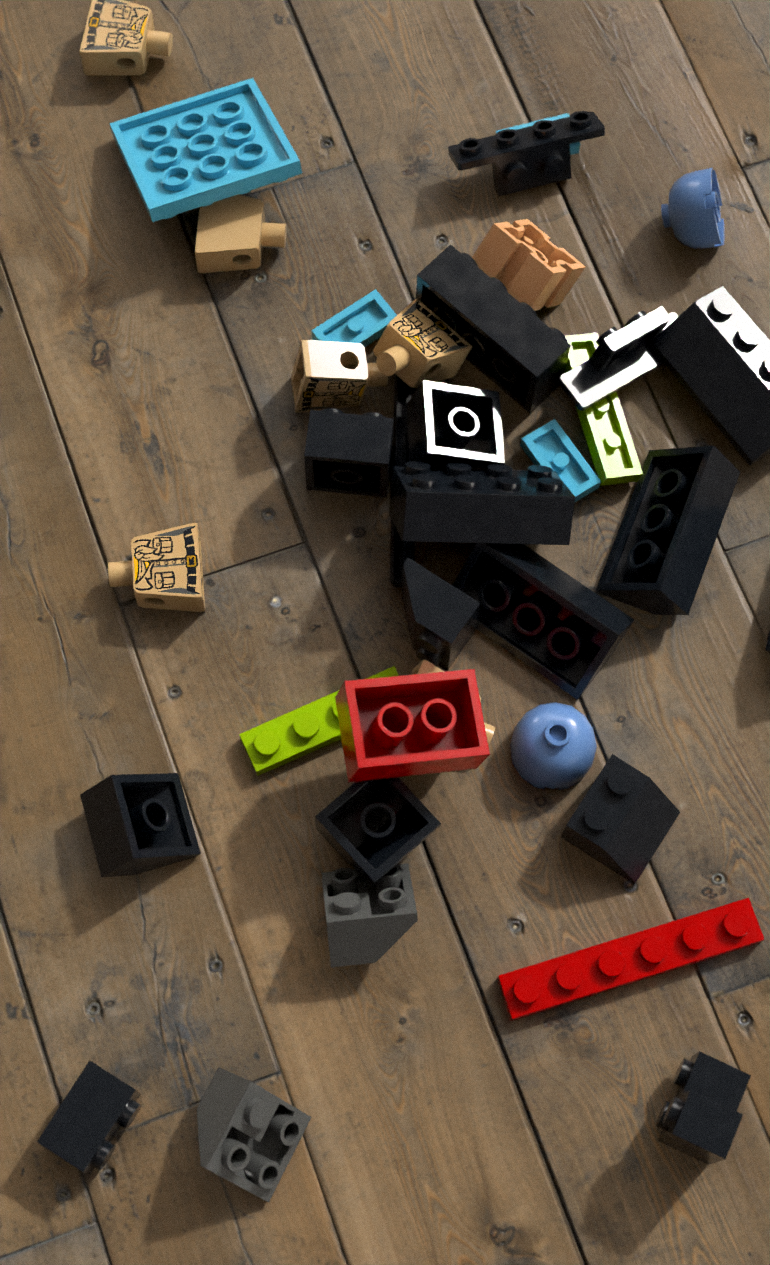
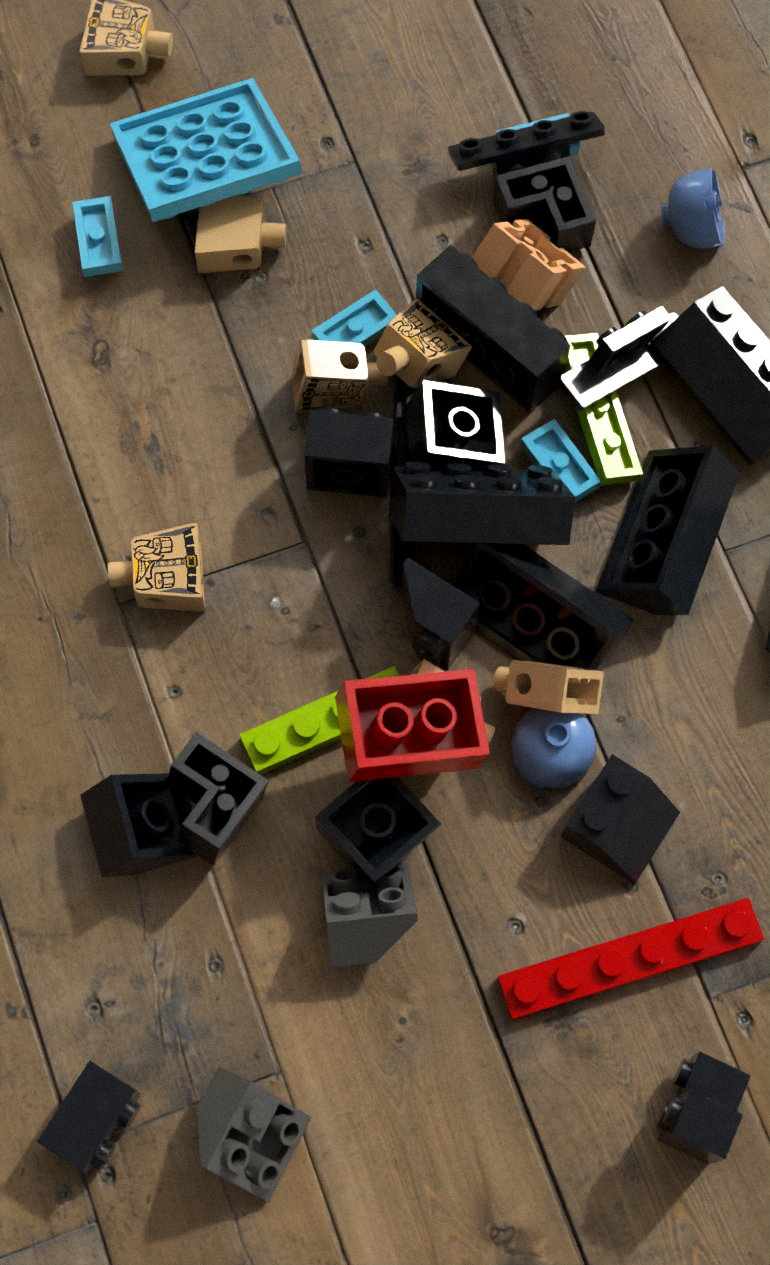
none -> medium azure plate [72,196,123,277]
none -> black brick [167,732,269,866]
none -> black brick [493,156,596,252]
none -> tan torso [493,660,604,714]

